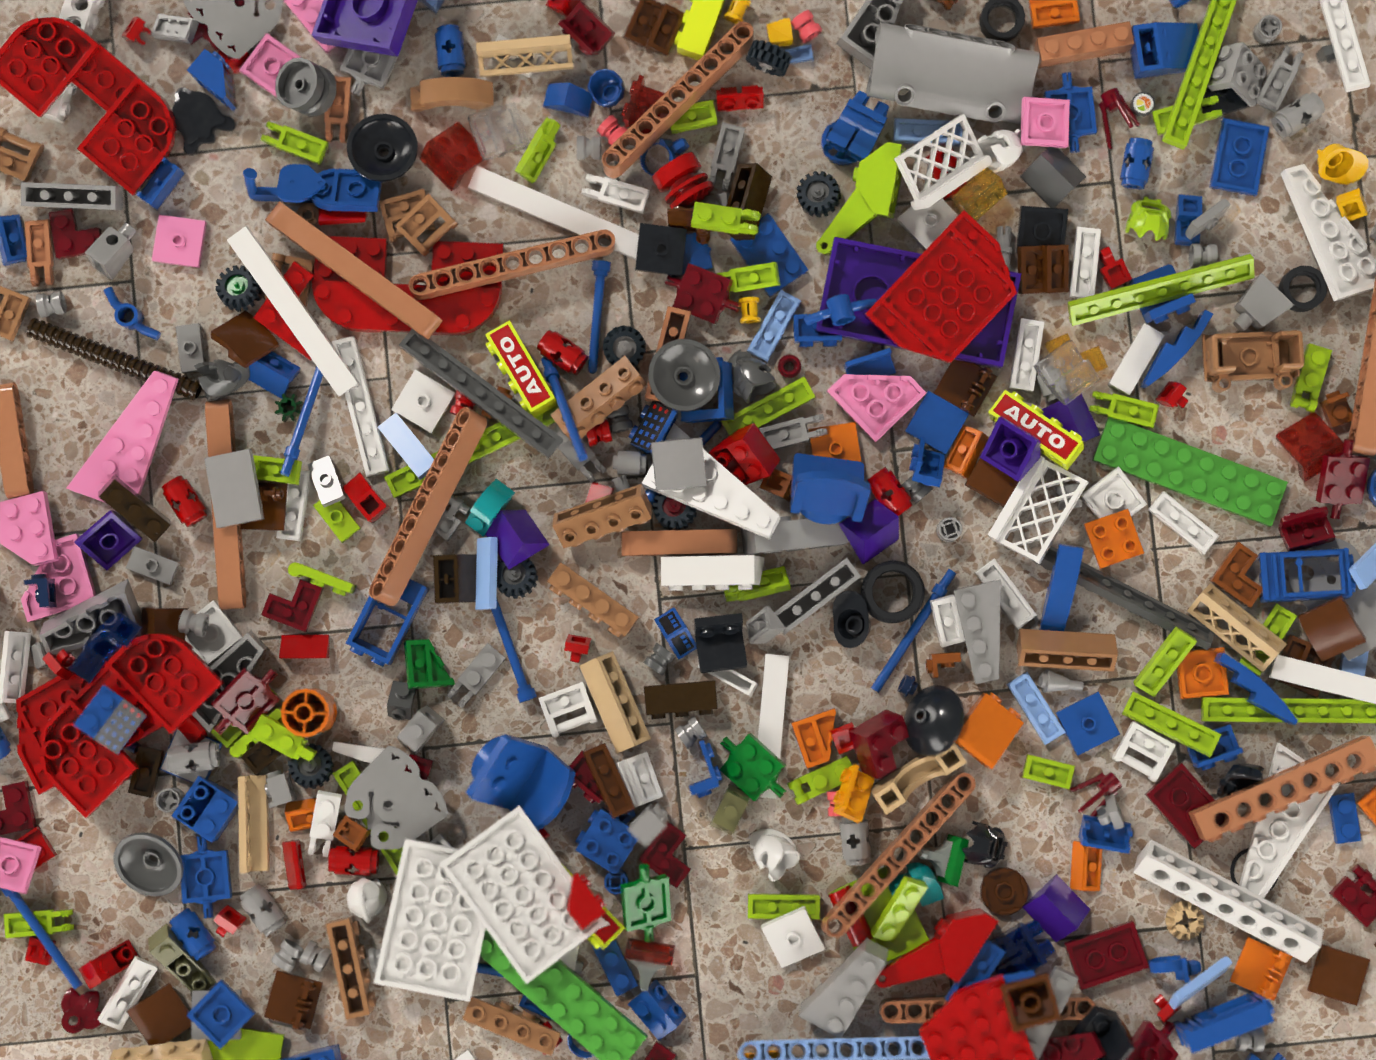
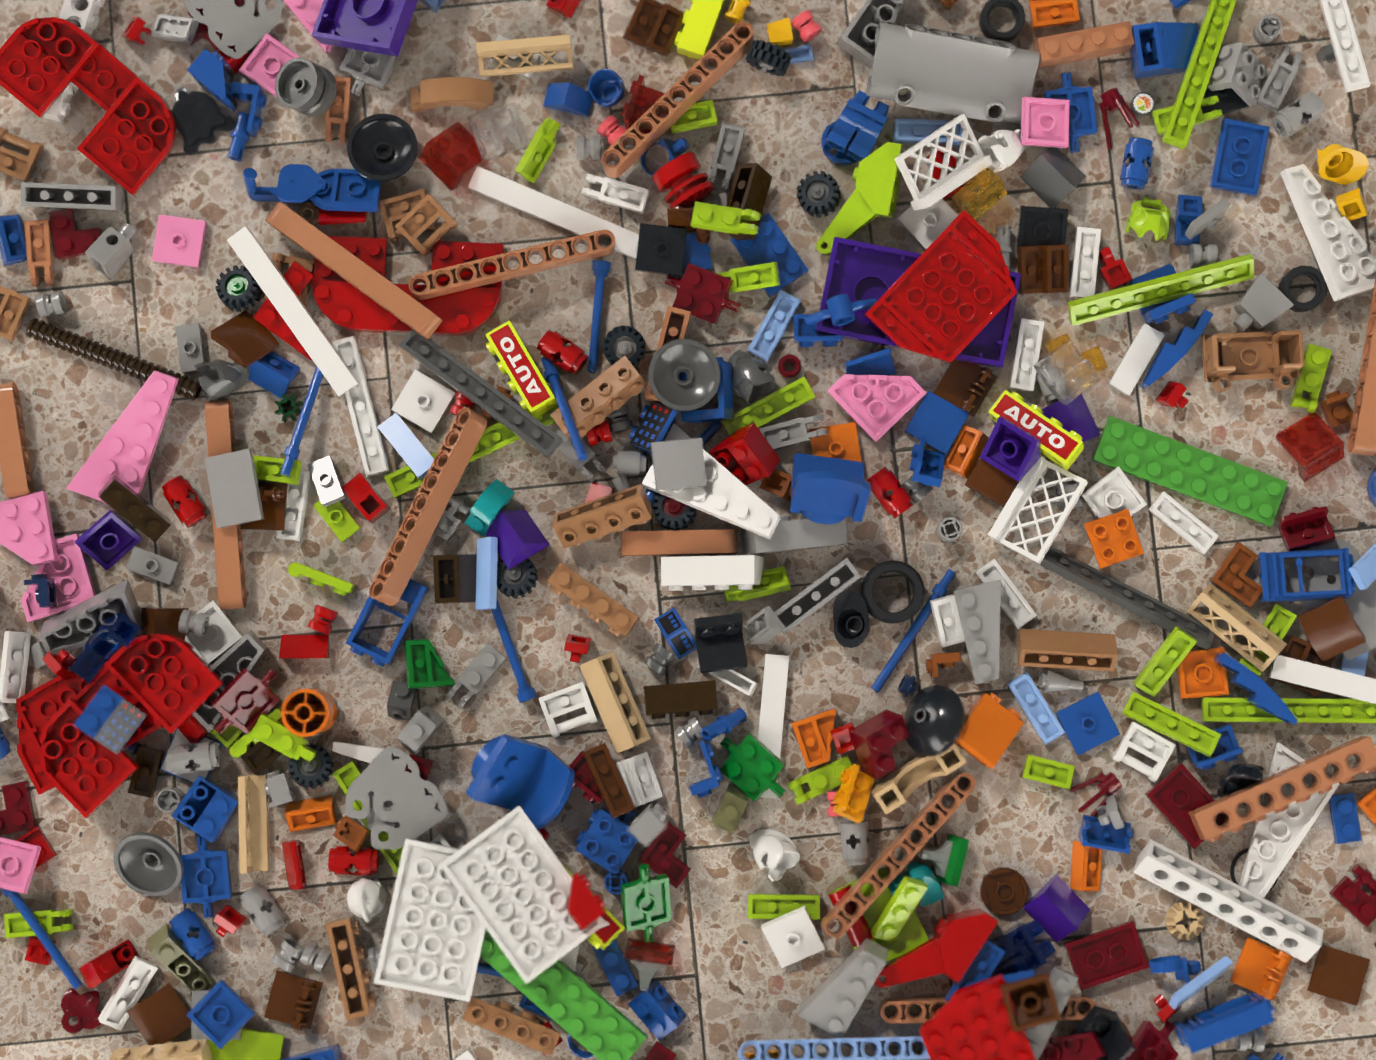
blue piece [103,287,161,340] -> none
blue hinge [136,157,185,210] -> none
lime hinge [260,121,329,165] -> none
dark red plate [261,579,324,632] -> none
white hinge [308,790,342,857] -> none
blue piece [435,24,466,77] -> none
dark red bracket [558,1,616,55] -> none
red hinge [716,85,764,111] -> none
yellow bush [739,297,761,324] -> none
dark purple slope [839,499,899,564] -> none
black helmet [962,821,1008,868] -> none
blue slope [1039,543,1084,631] -> none
lime hinge [1089,391,1159,429] -> none
dark red plate [1315,439,1370,519] -> none
none -> blue pin [227,112,250,162]
none -> blue bracket [230,81,266,137]
none -> red wheel [307,605,338,635]
none -> blue pin [701,708,747,742]

